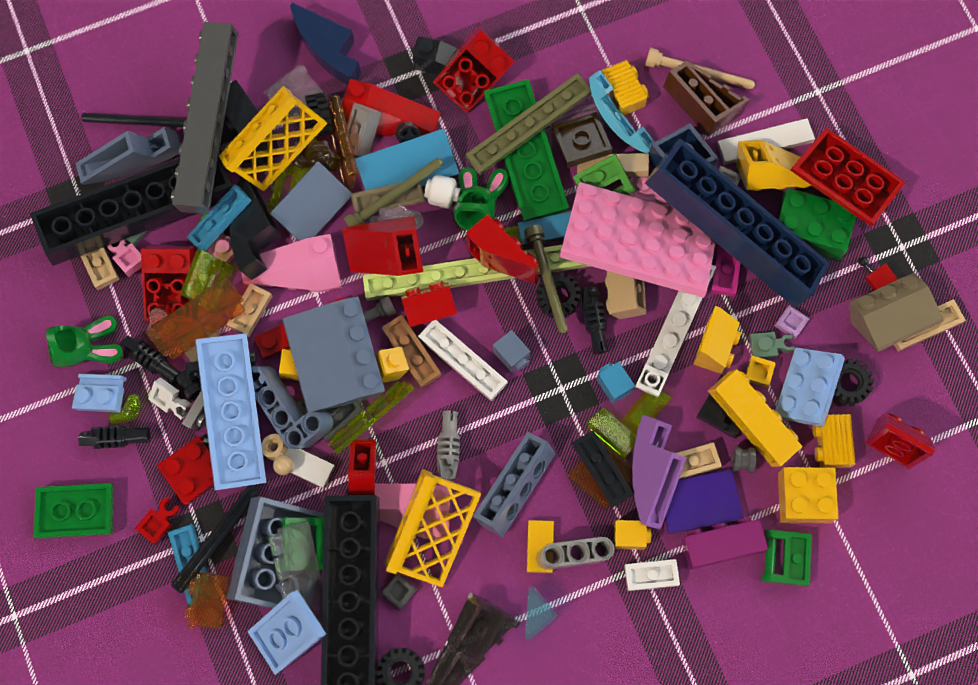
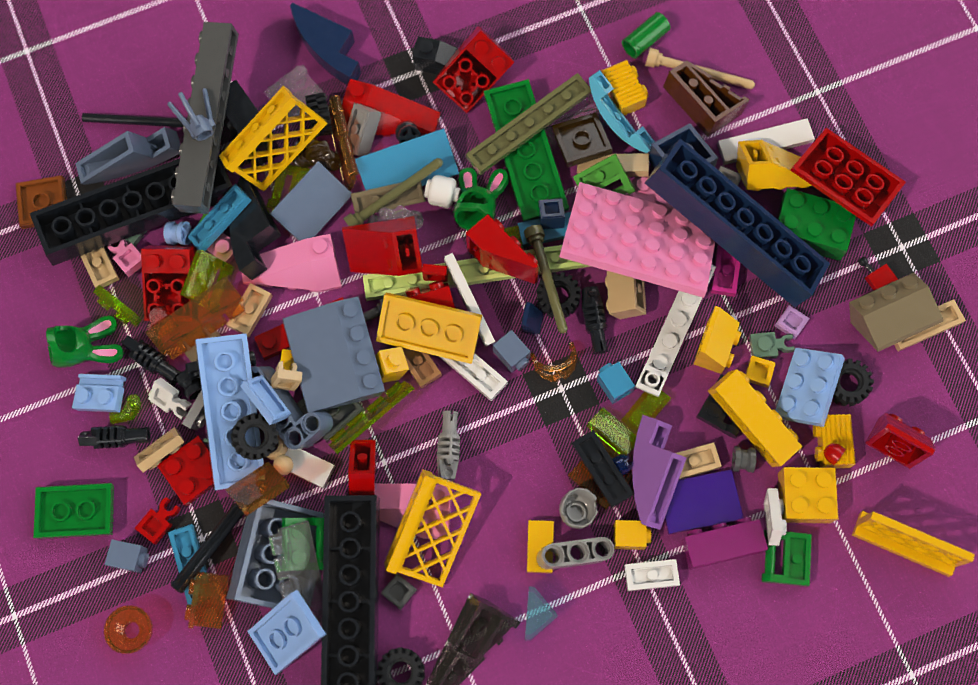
sand blue brick [473,431,556,538] -> none
none -> dark orange tile [15,175,67,229]
none -> clear neon green plate [93,285,142,327]
none -> sand blue brick [104,539,149,573]
none -> clear orange piece [104,605,153,654]
none -> tan plate [134,427,184,472]
none -> light blue wheel [163,221,192,245]
none -> sand blue plant [167,88,216,141]
none -> clear orange tile [226,462,290,516]
none -> black tyre [231,414,279,460]
none -> light blue tile [241,375,291,425]
none -> tan tile [270,361,302,391]
none -> yellow plate [376,292,482,364]
none -> red tile [422,264,448,282]
none -> white tile [444,253,495,347]
none -> dark blue slope [521,302,543,335]
none -> clear orange helmet [530,341,577,382]
none -> dark blue slope [538,198,565,229]
none -> light grey hair [559,488,598,529]
none -> clear blue hinge [612,454,633,476]
none -> green pin [621,12,671,59]
none -> white plate [763,488,787,546]
none -> red hinge [824,443,847,465]
none -> yellow fence [852,511,975,577]

